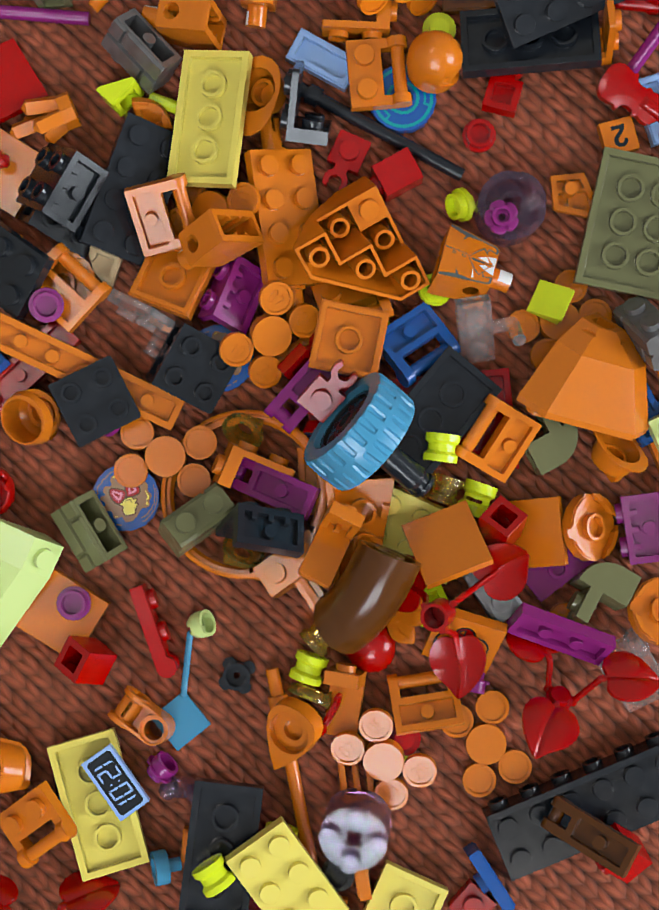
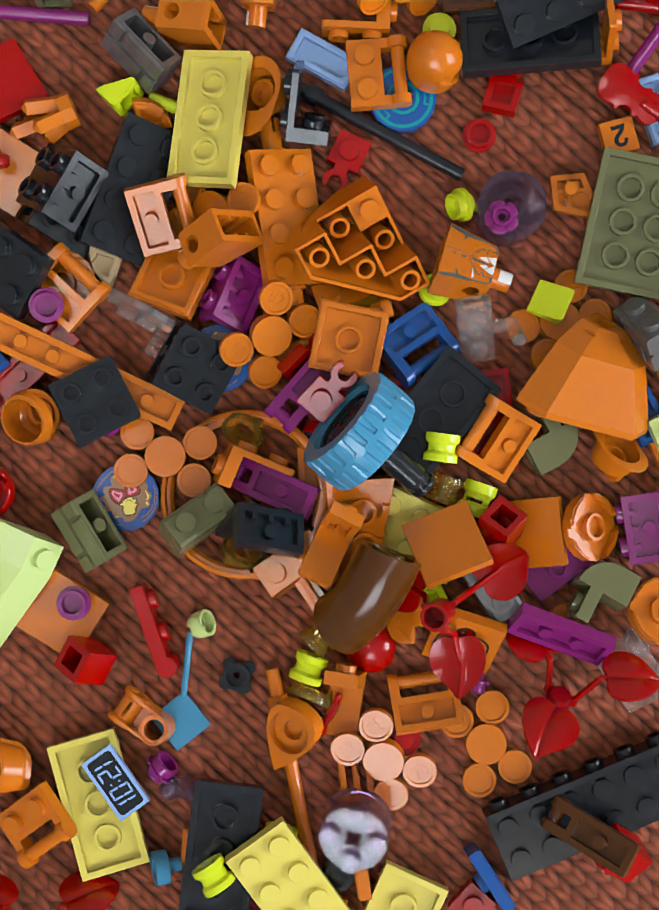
red brick [369,147,424,203] -> none

